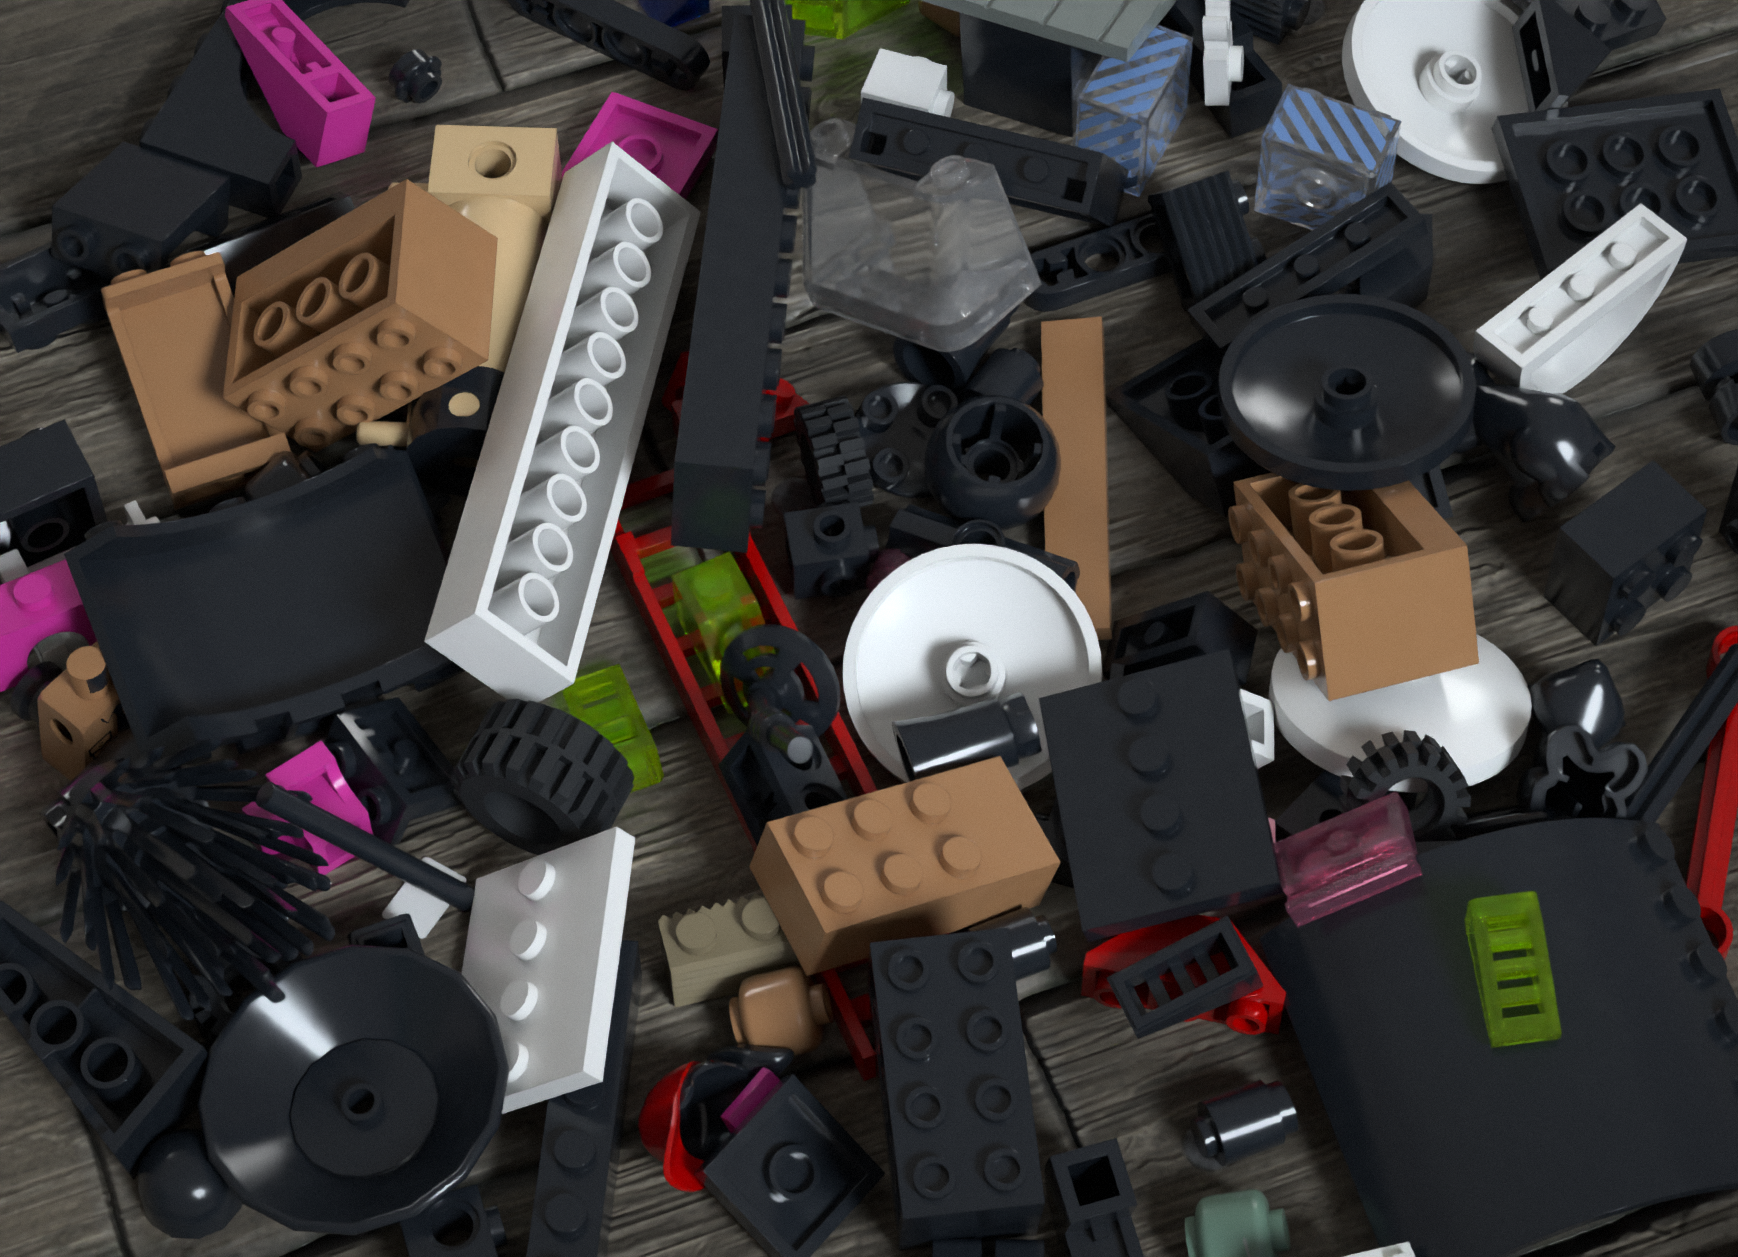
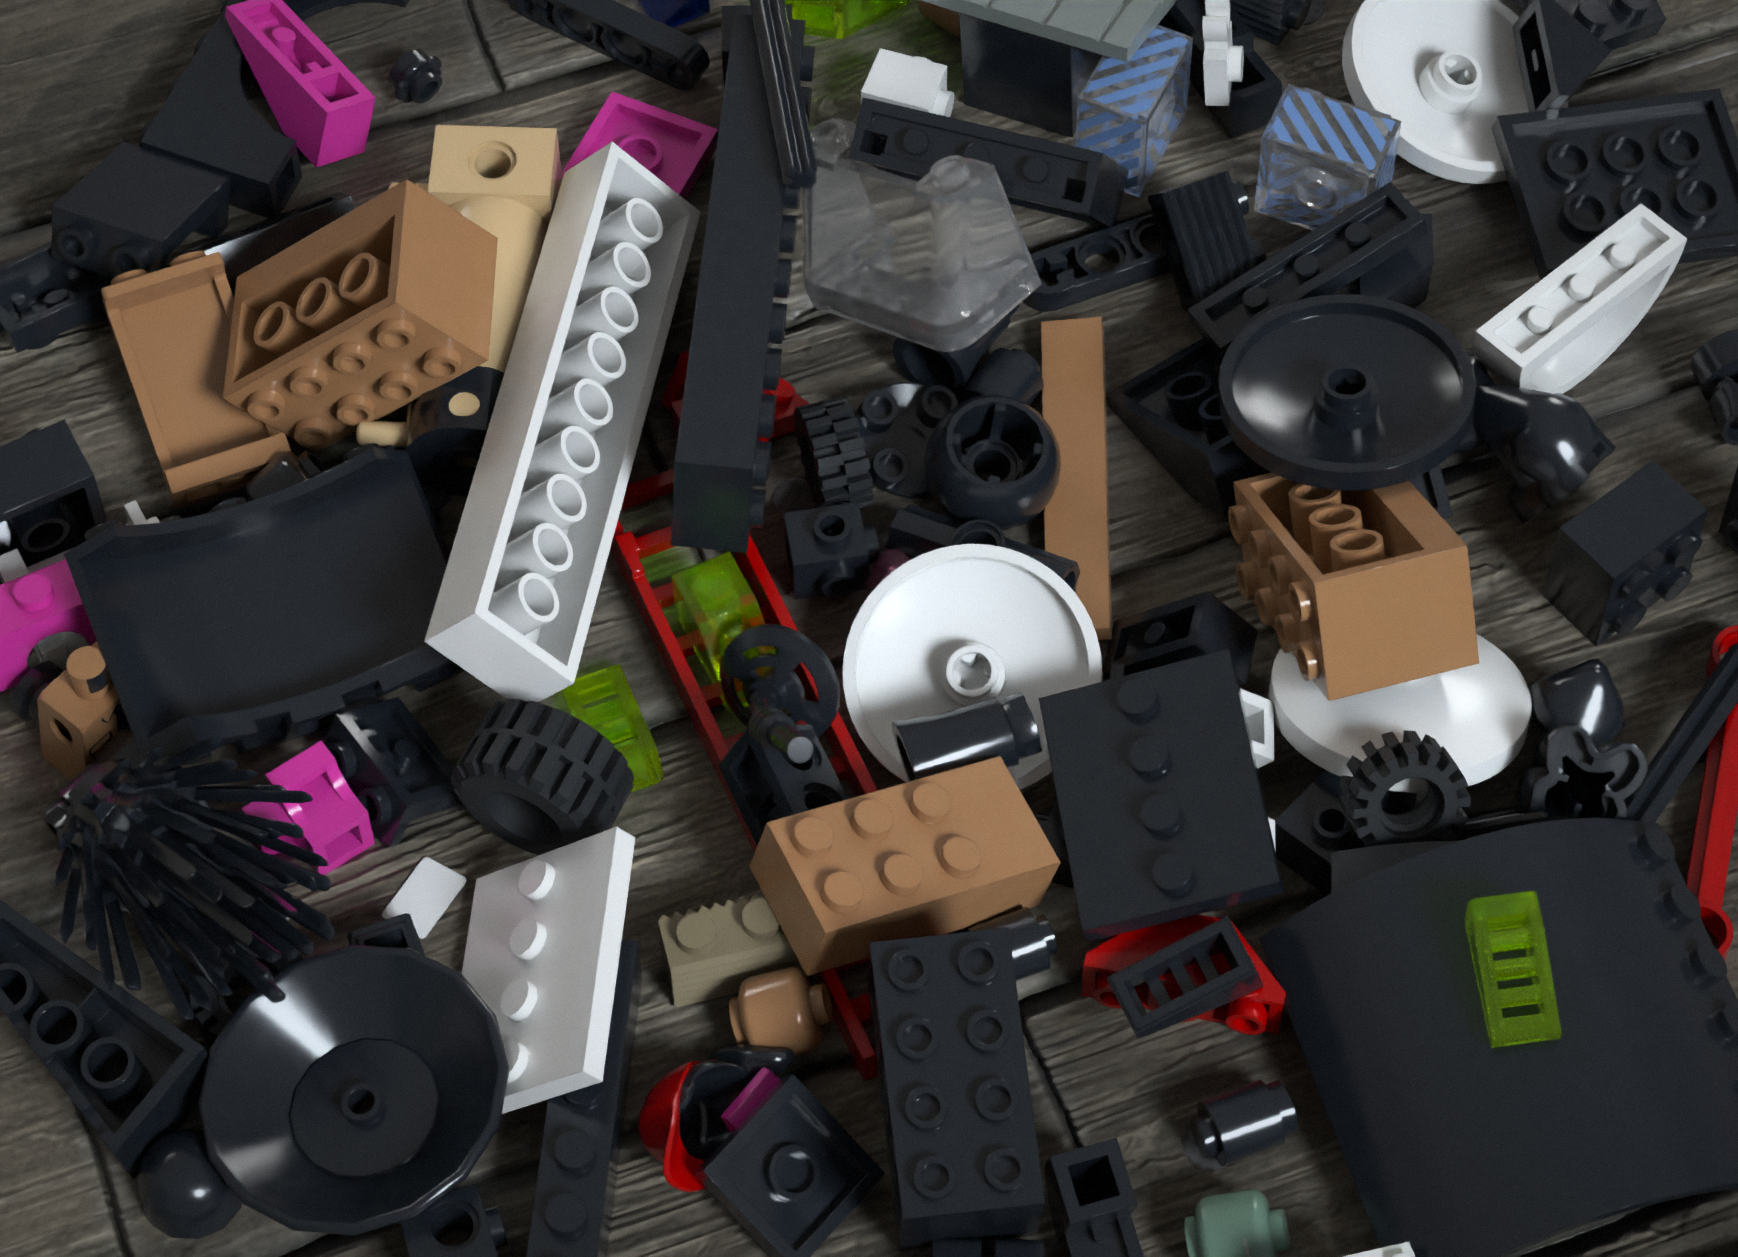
black bar [256,782,475,912] -> none
clear pink plate [1274,791,1422,927] -> none

